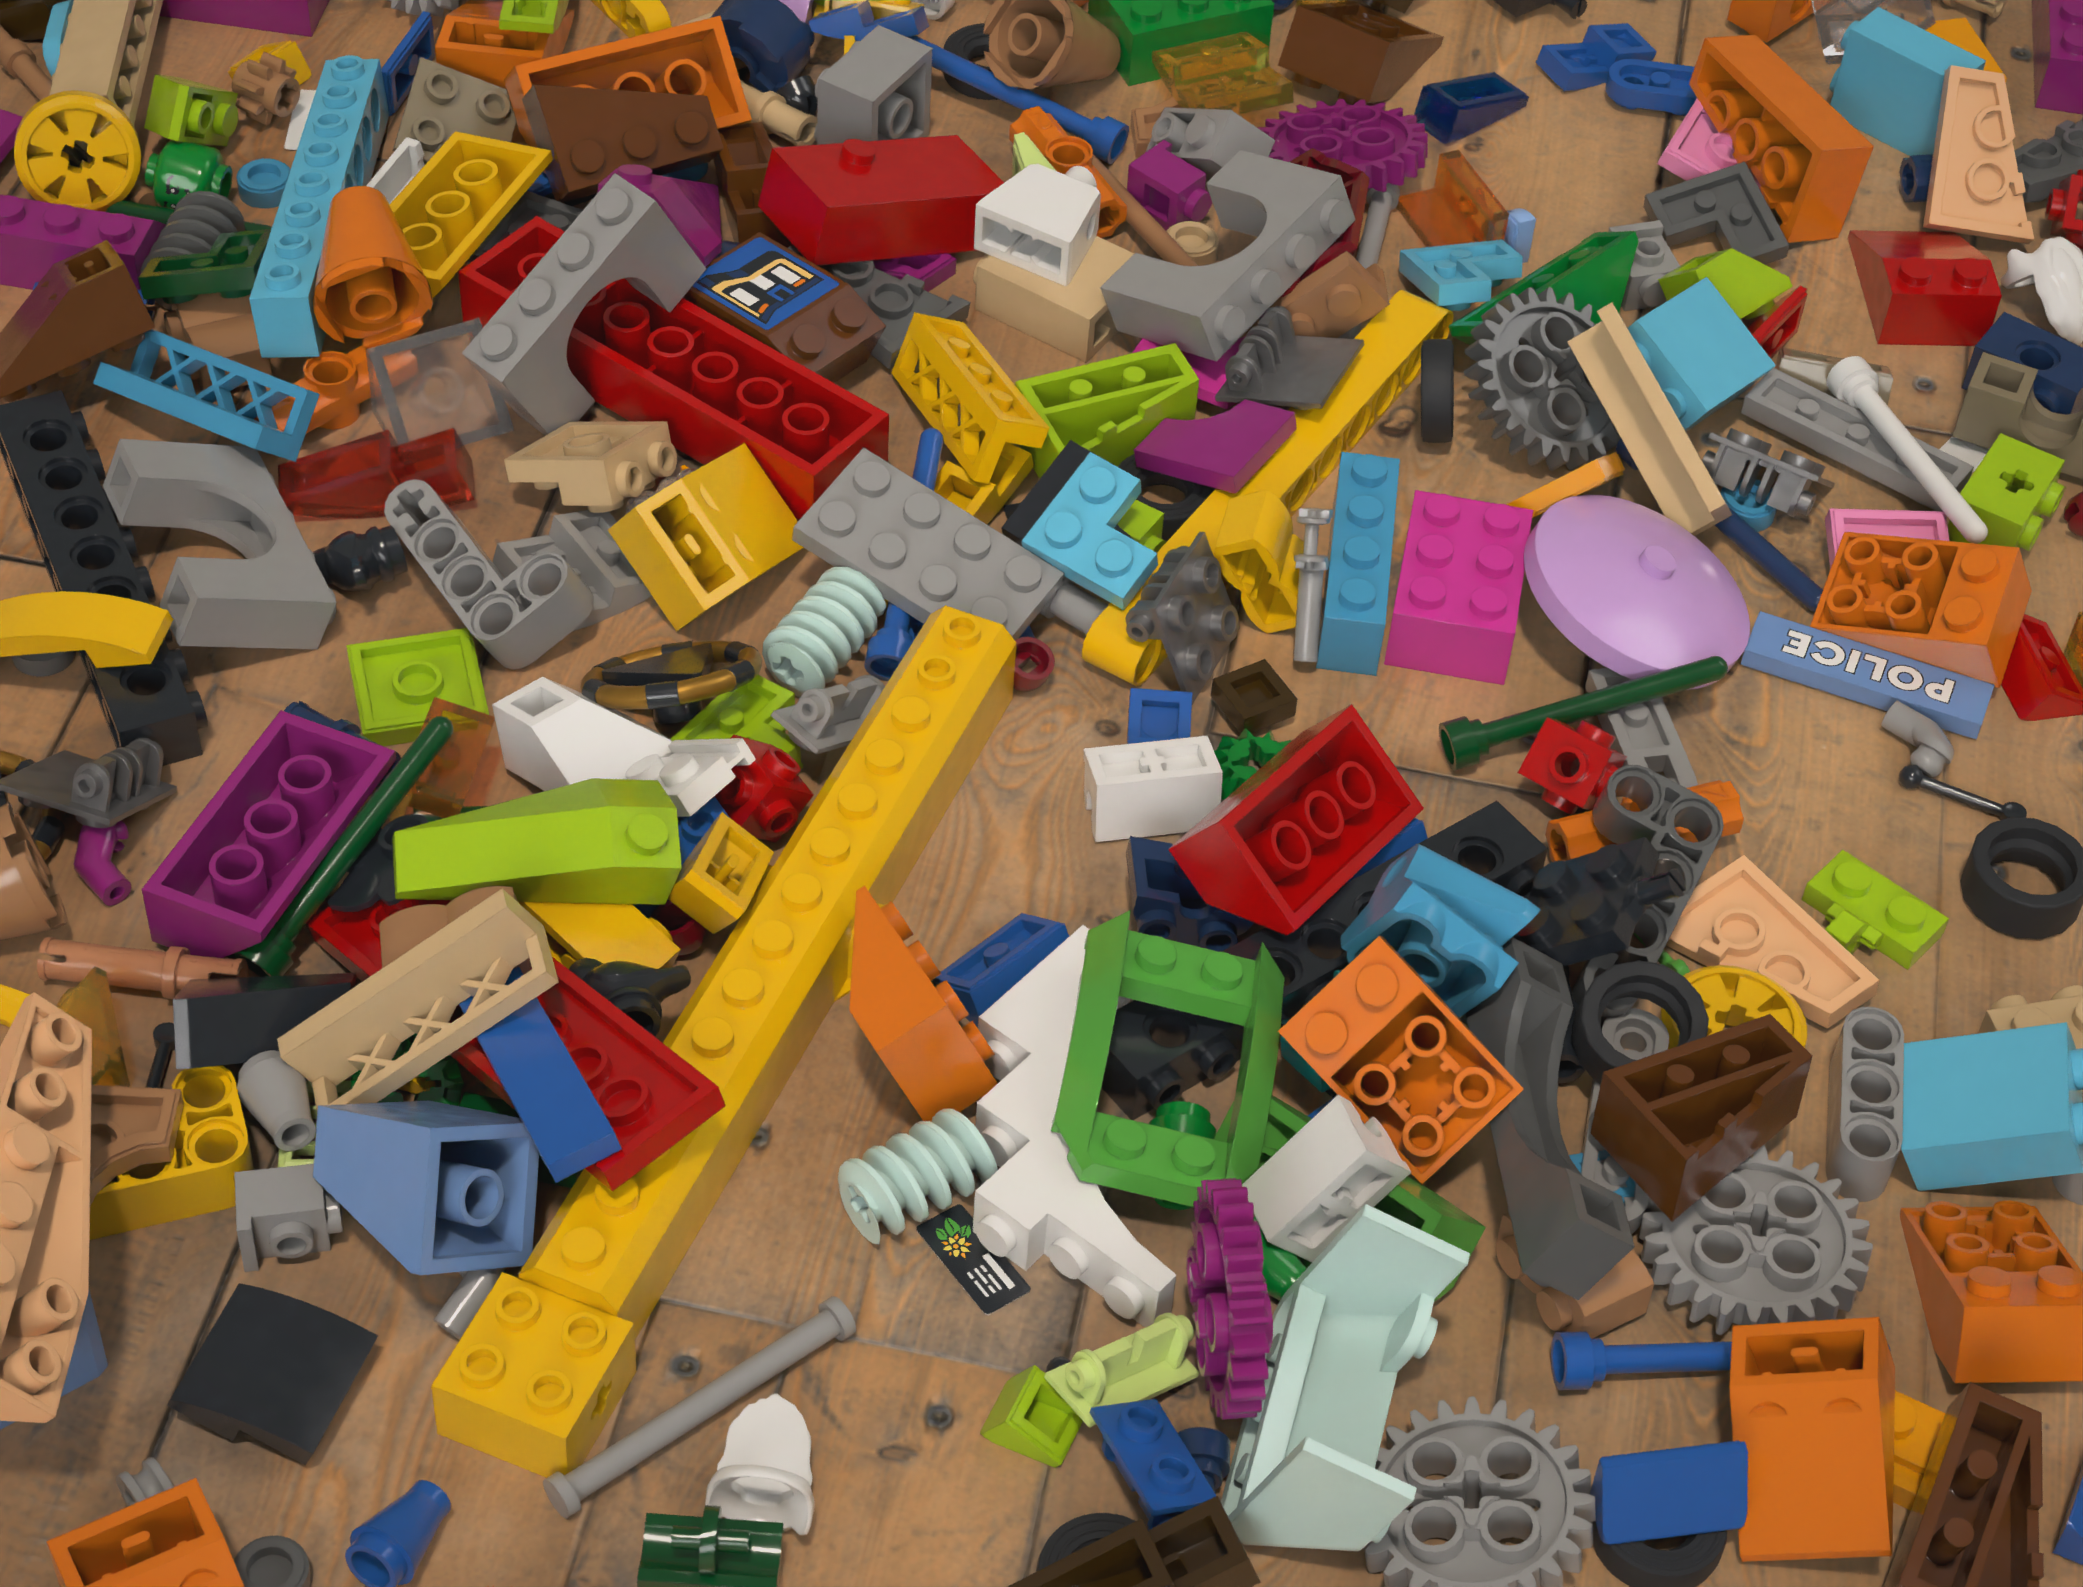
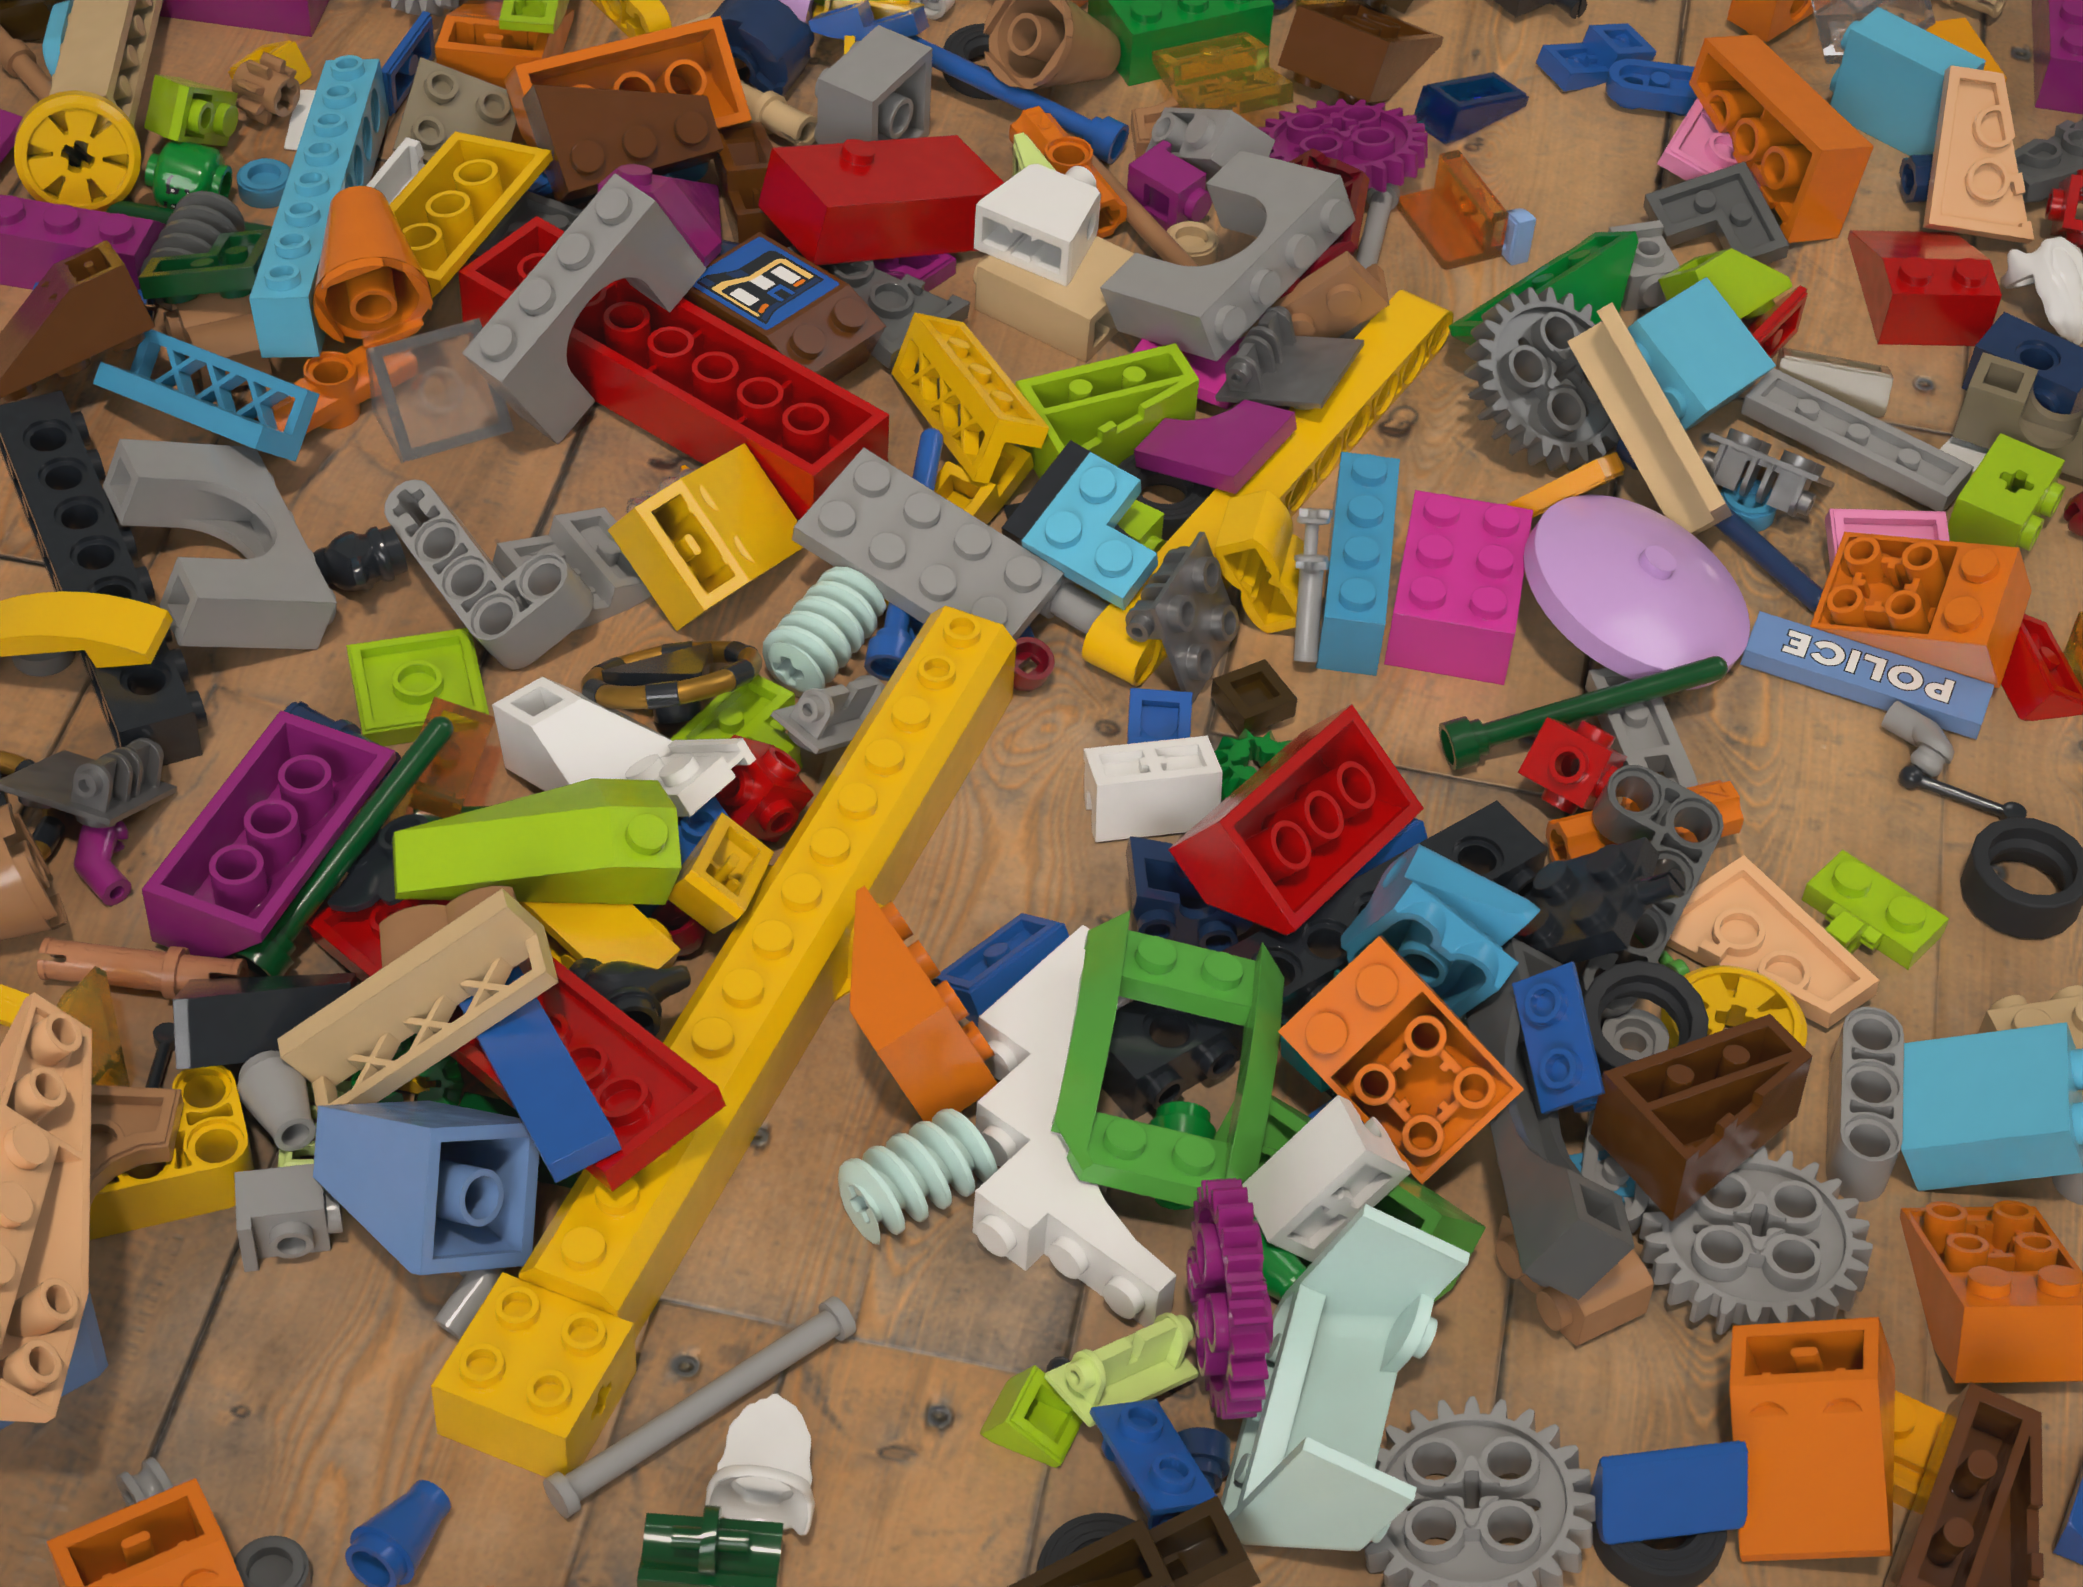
black slope [167,1283,378,1465] -> none
clear red slope [278,427,475,519] -> none
tan plate [504,421,677,513] -> none
black hinge [776,76,818,116] -> none
black sticker [916,1204,1031,1315] -> none
medium azure plate [1399,239,1523,311] -> none
black tyre [1421,339,1454,443] -> none
blue piece [1551,1331,1891,1390] -> none
white piece [1827,356,1988,544] -> none
none -> blue hinge [1512,962,1605,1114]

